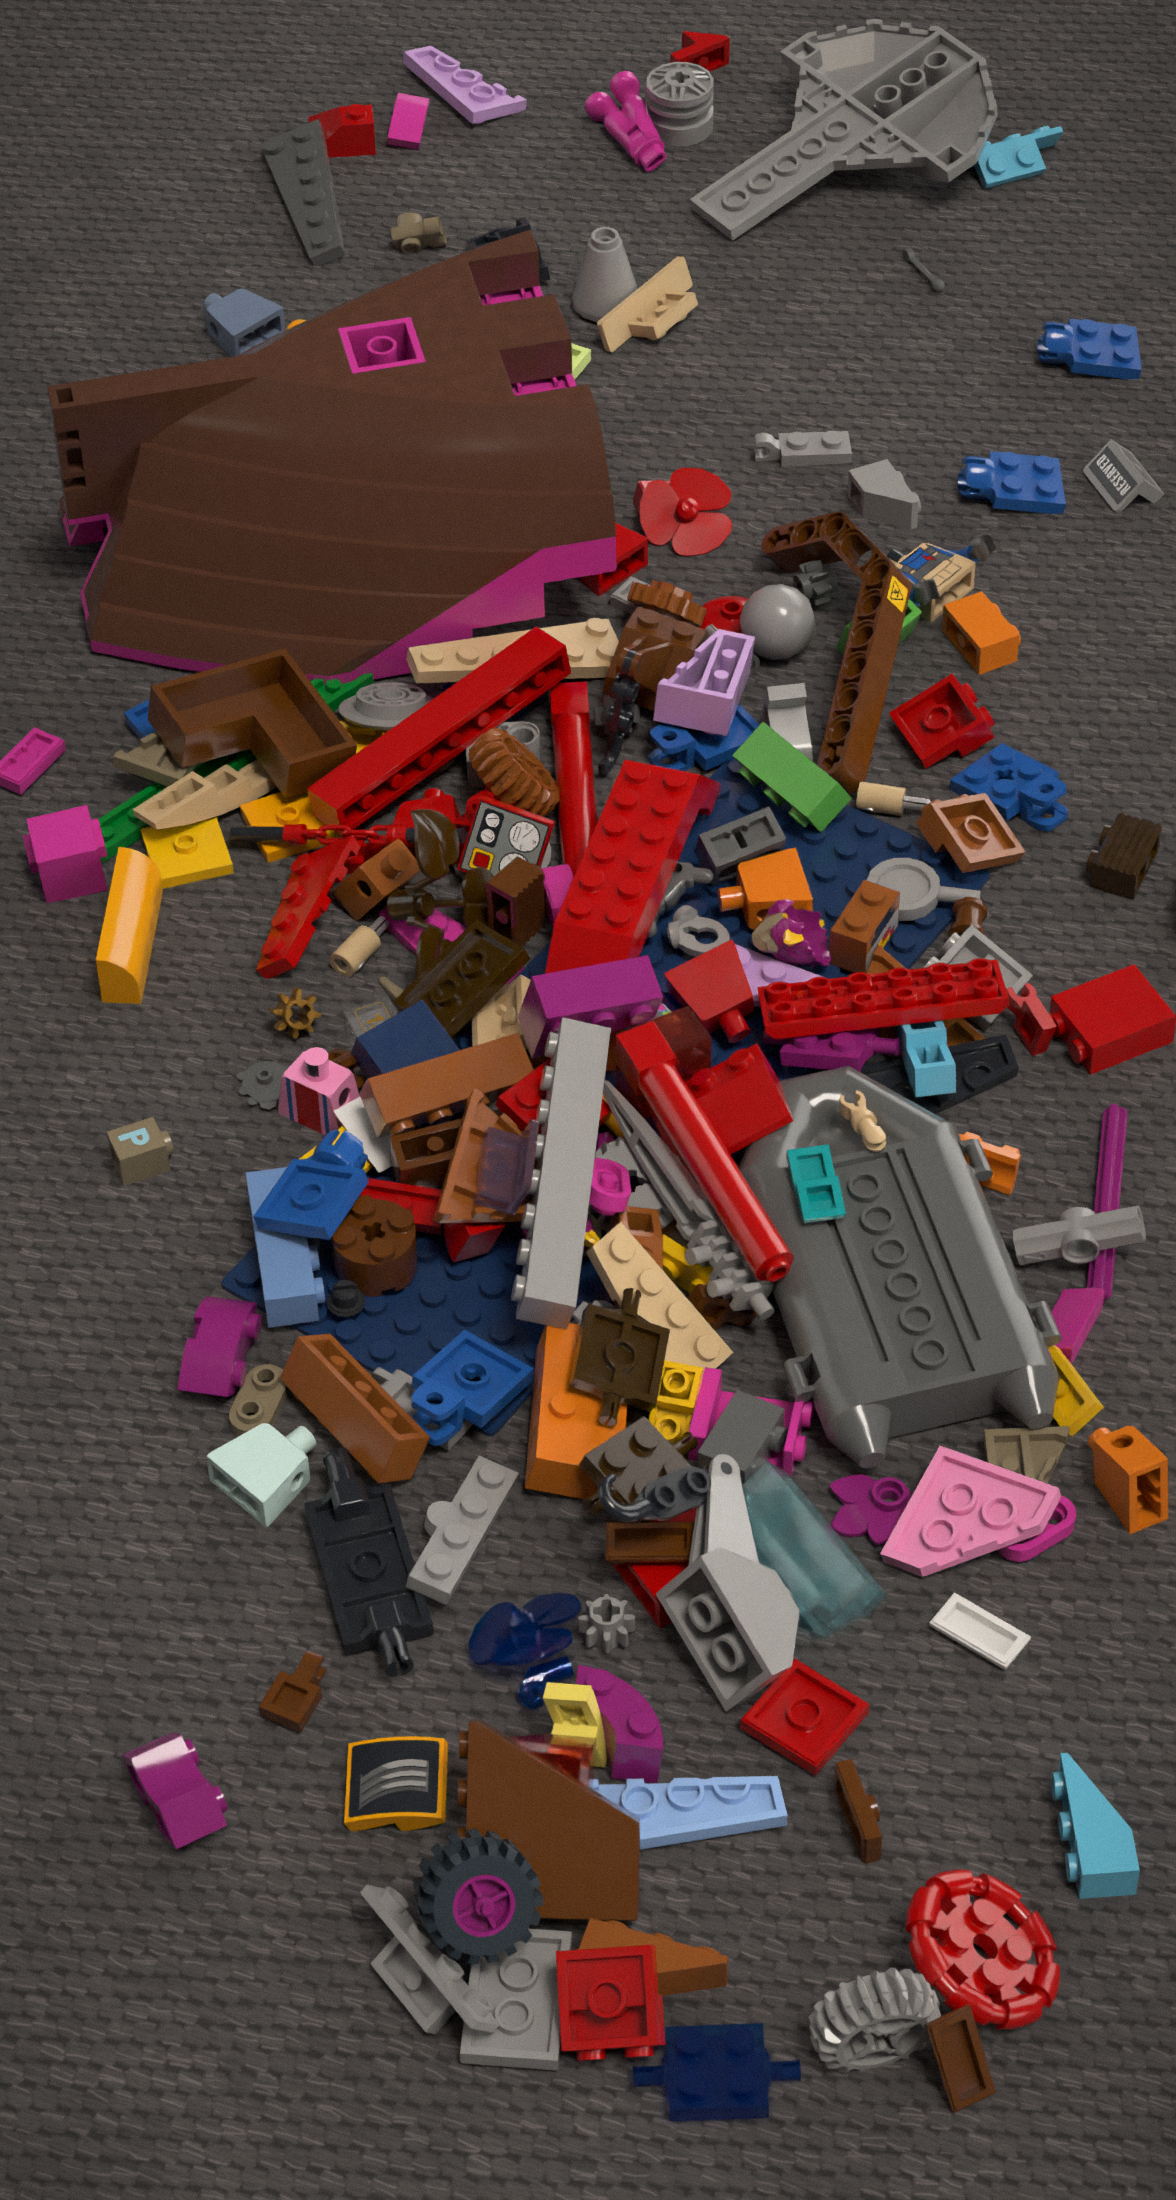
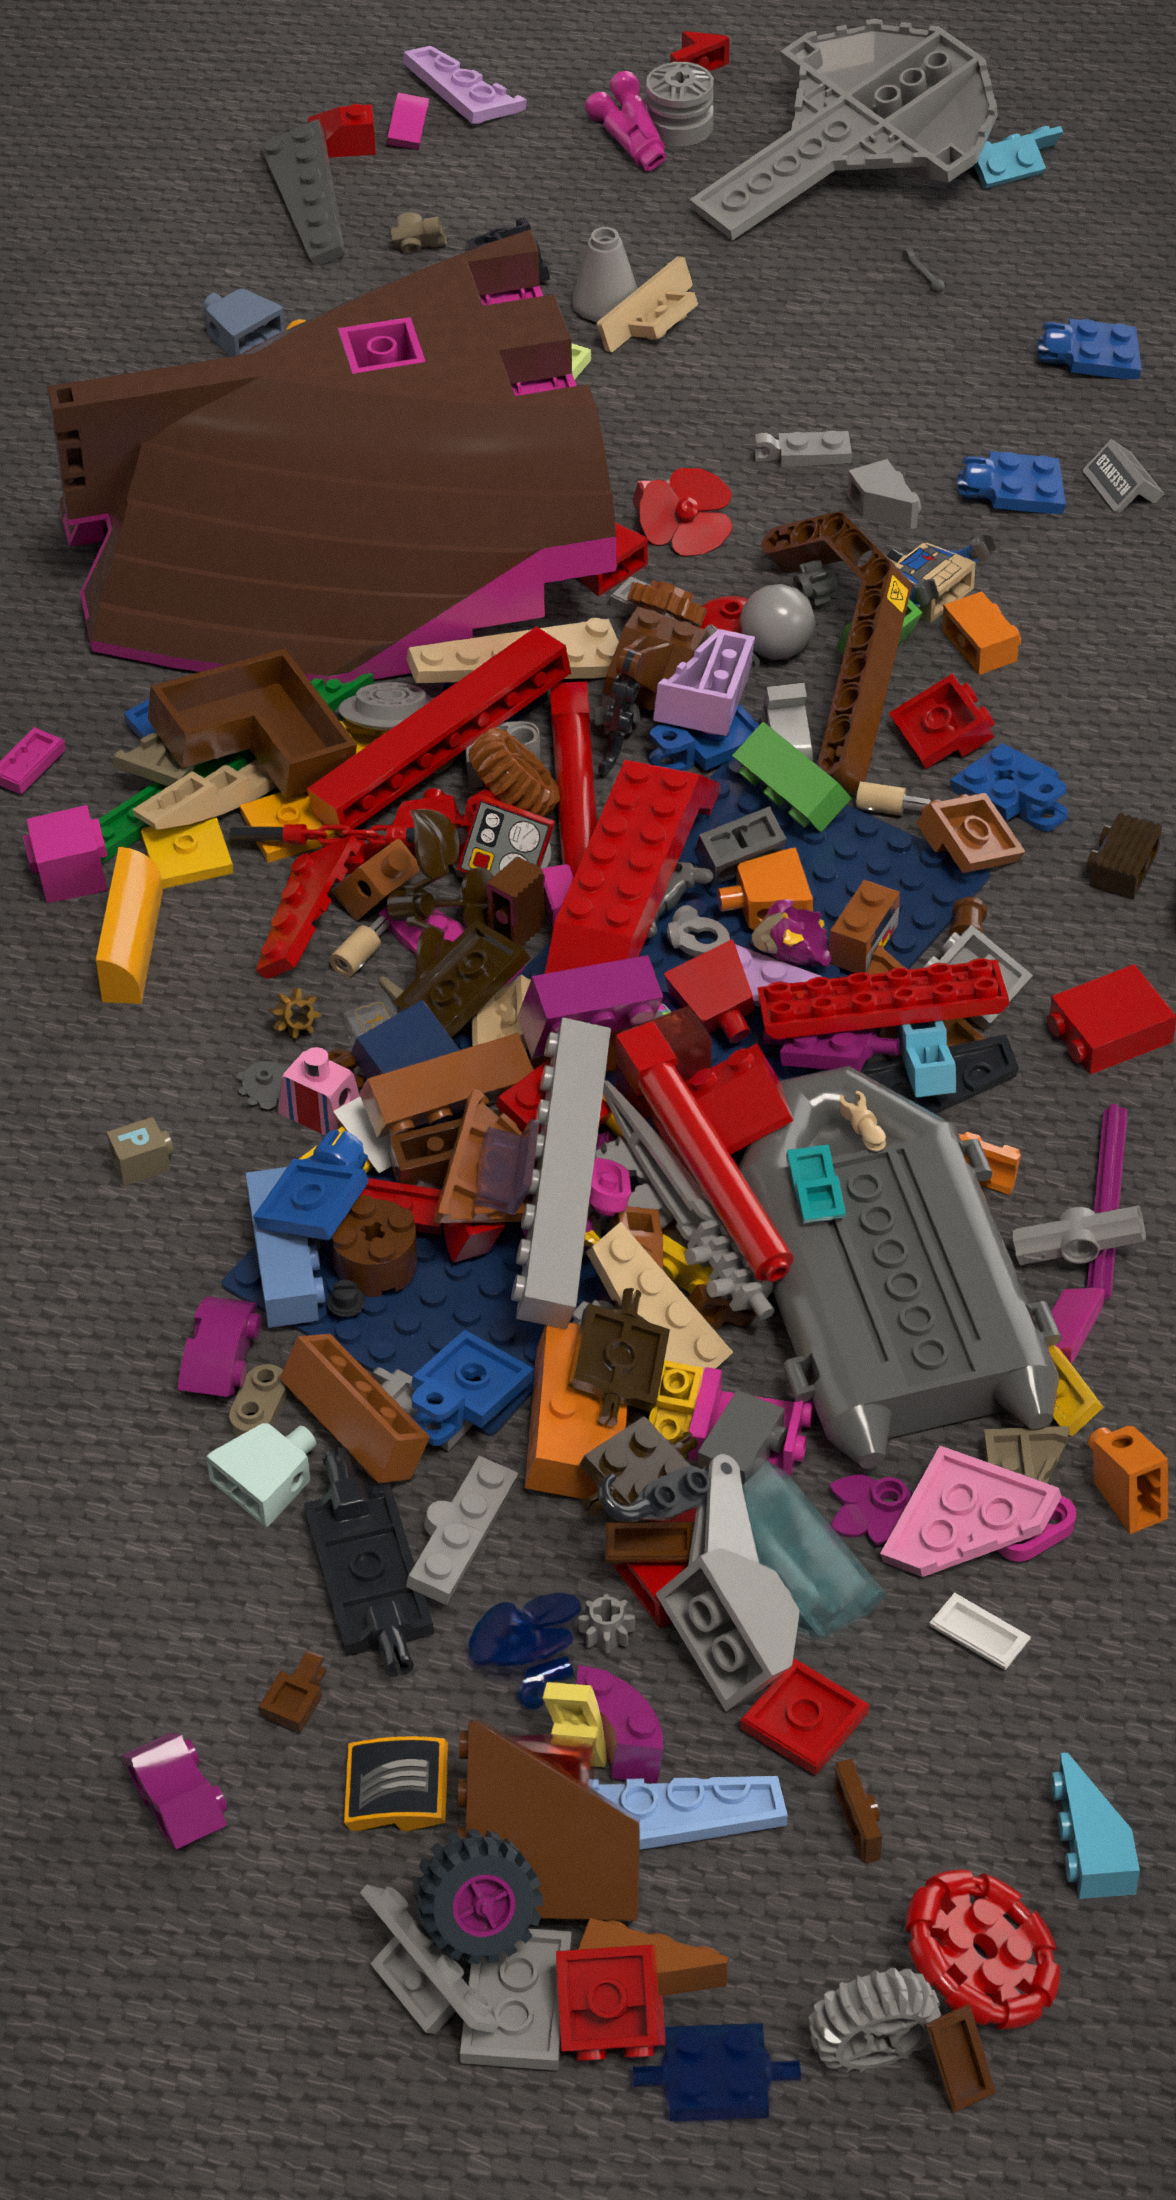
light grey piece [867,858,981,921] -> none
red plate [1006,983,1057,1056] -> none

